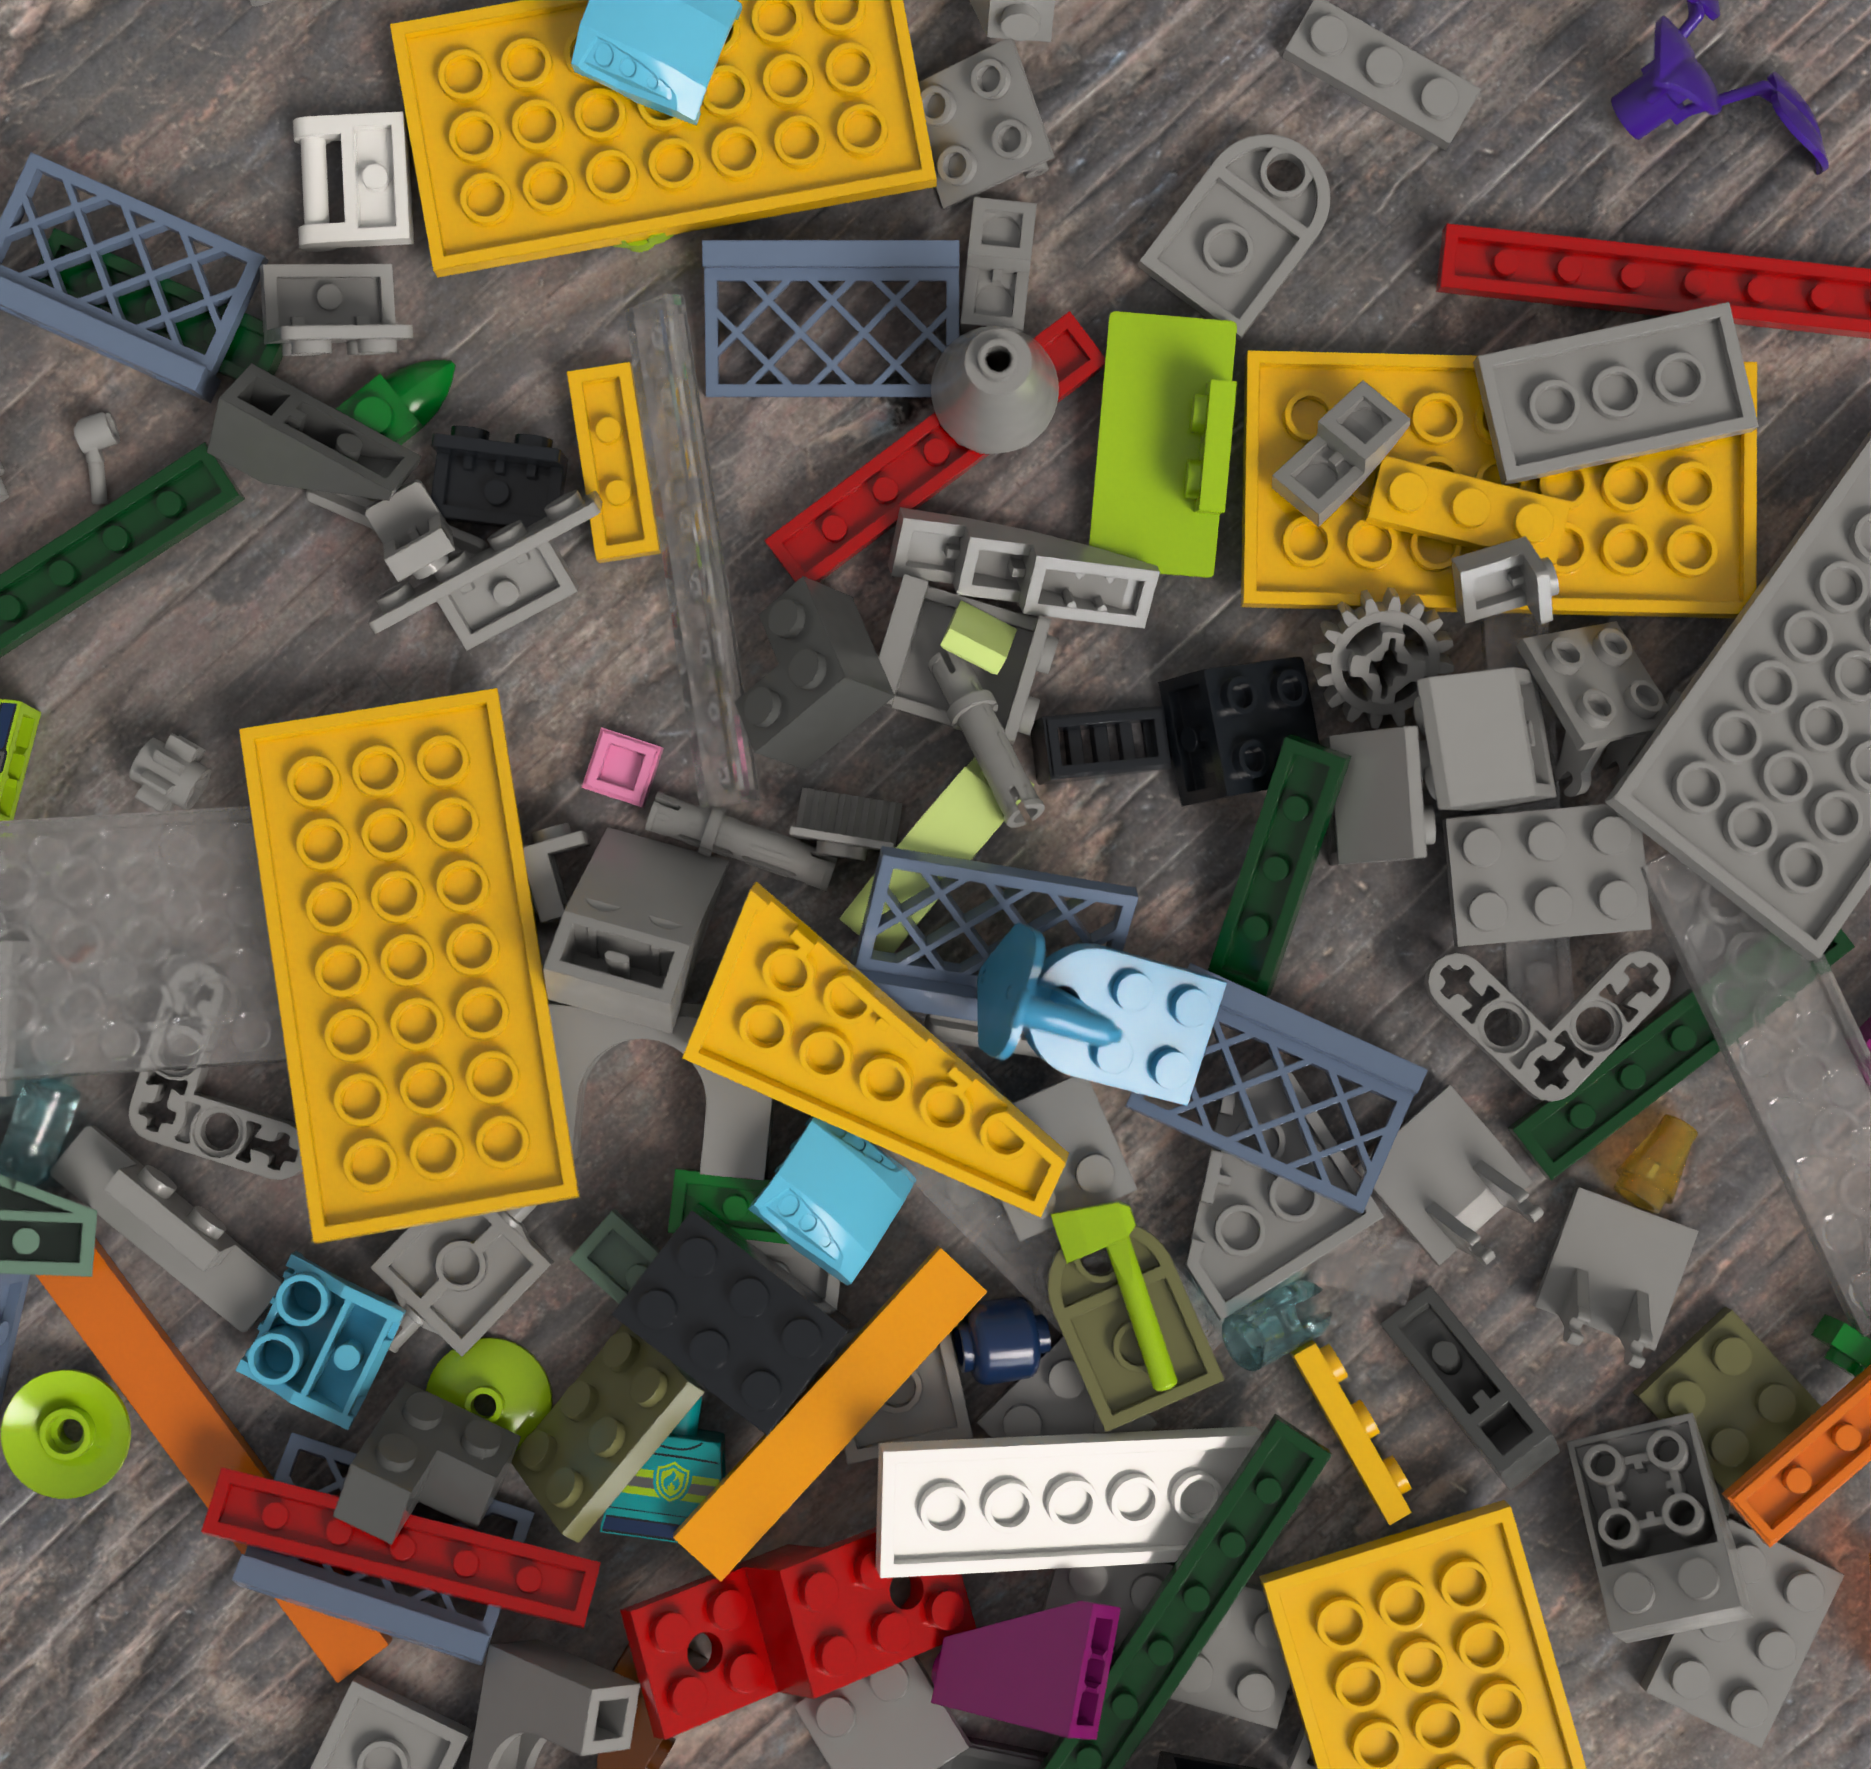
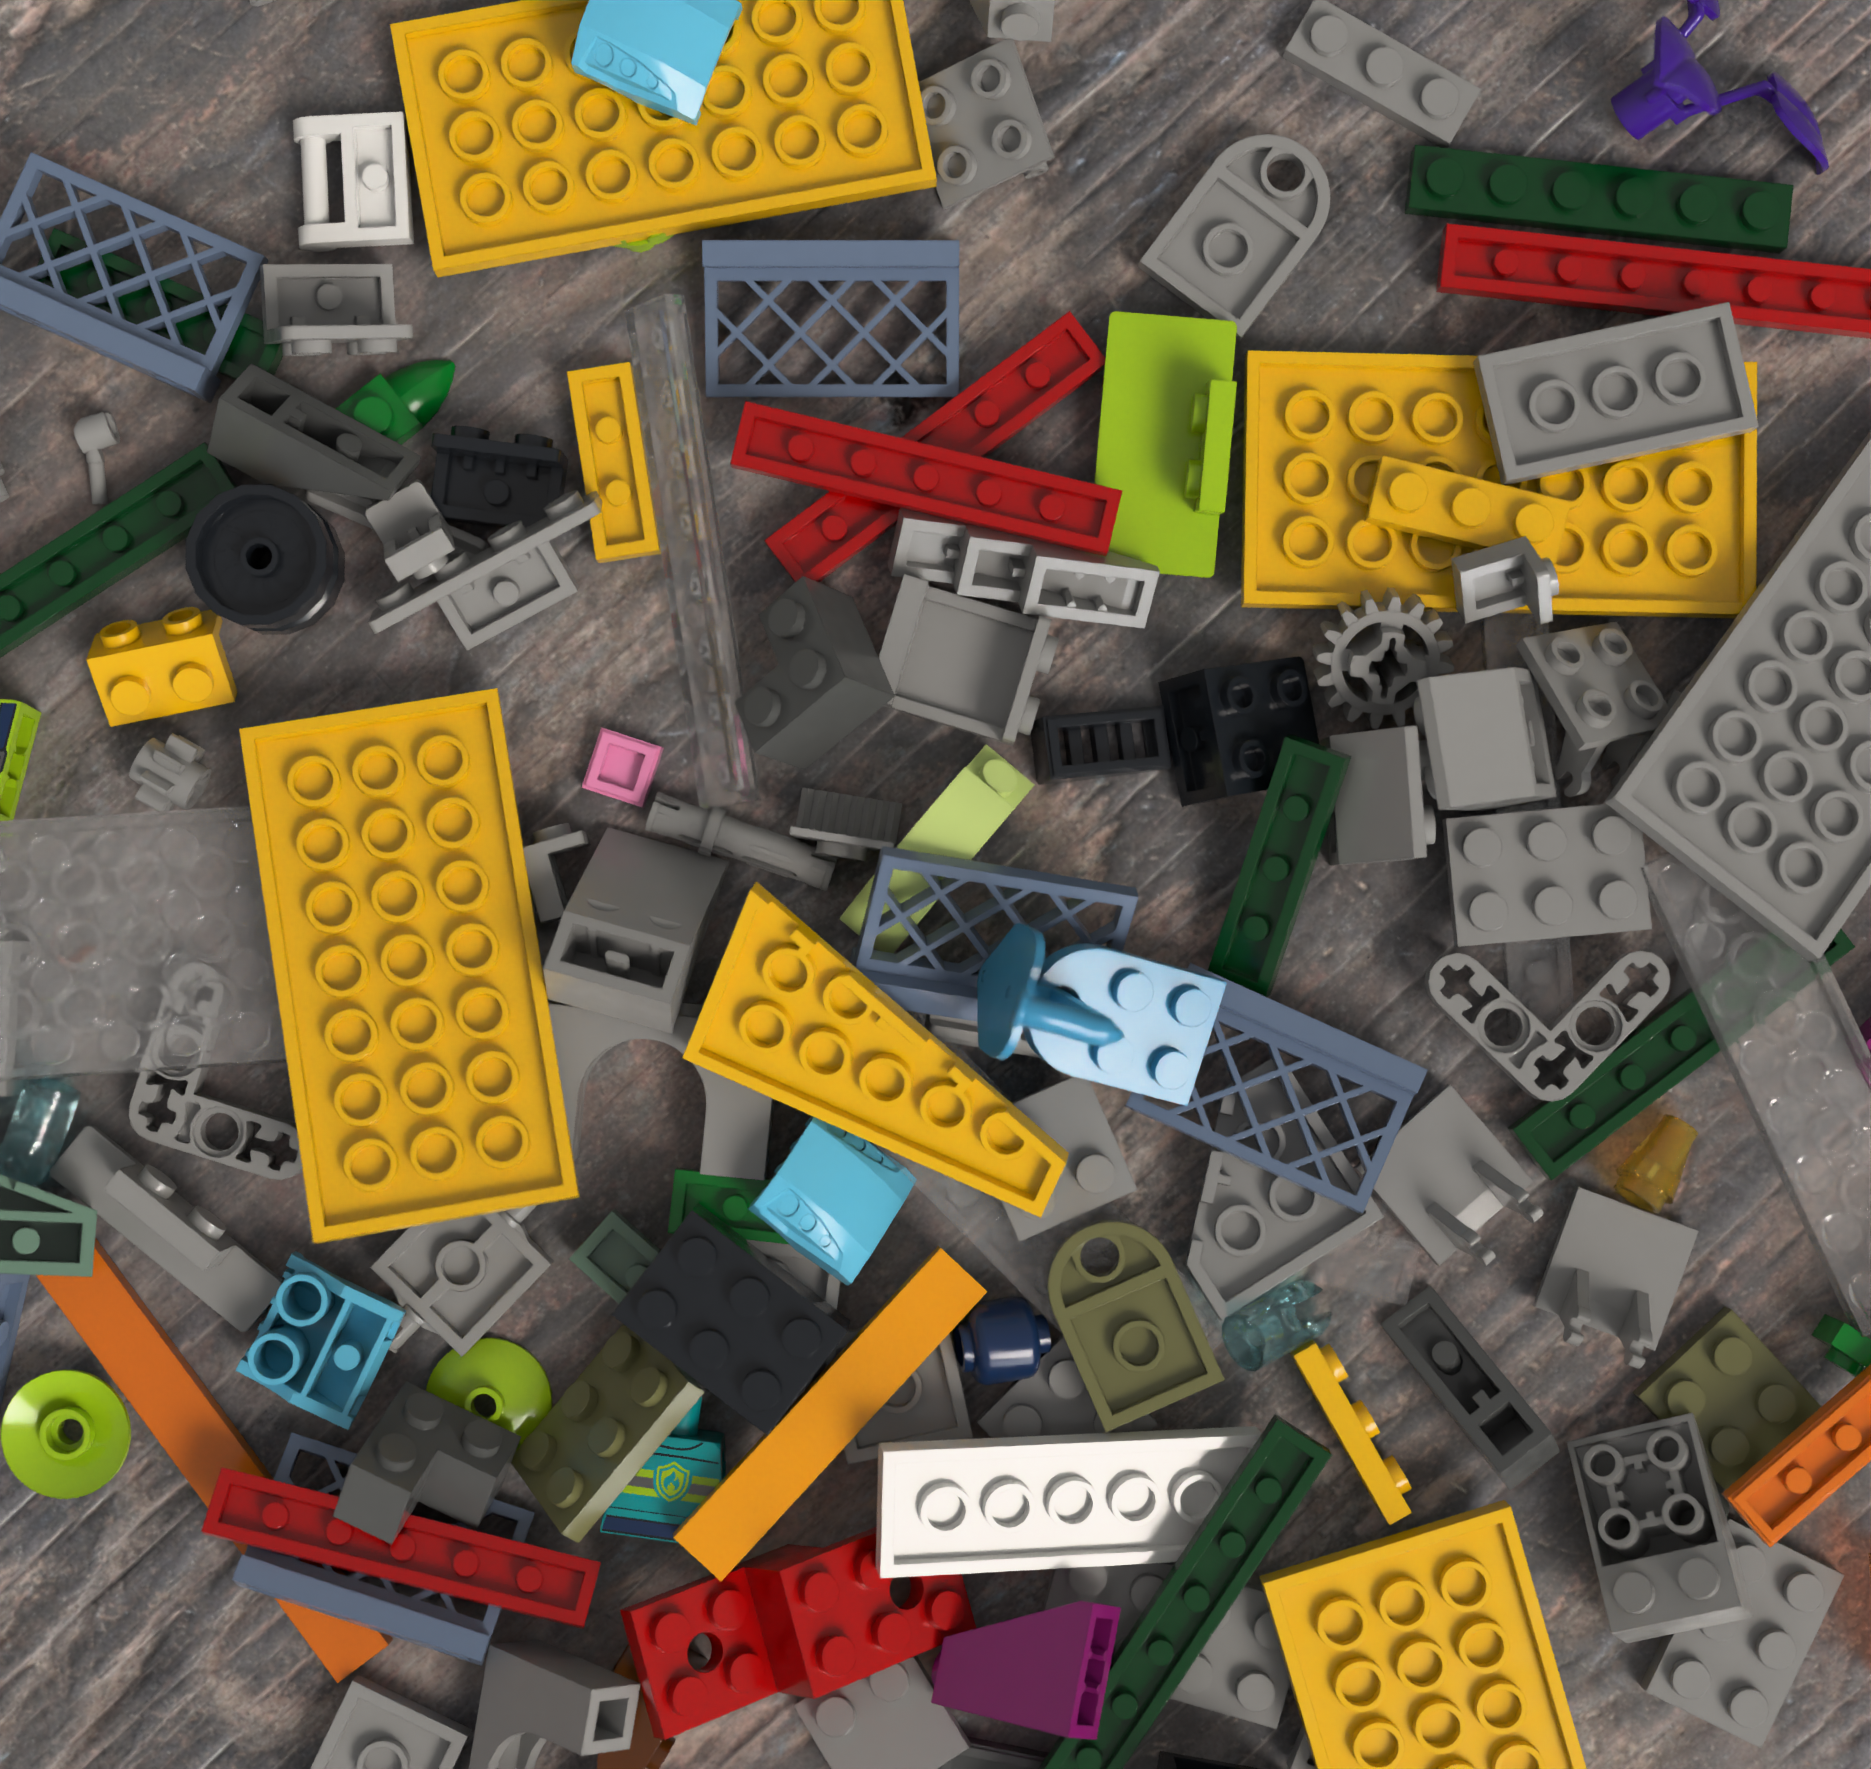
light grey pin [928,650,1045,828] -> none
light grey cone [931,326,1059,454] -> none
yellowish green tile [940,600,1017,675] -> none
light grey slope [959,197,1037,335] -> none
lime piece [1050,1200,1178,1391] -> none
light grey slope [1272,380,1411,527] -> none
none -> yellow bracket [86,607,237,727]
none -> black wheel [185,485,345,635]
none -> red plate [730,401,1122,557]
none -> dark green plate [1405,145,1793,254]

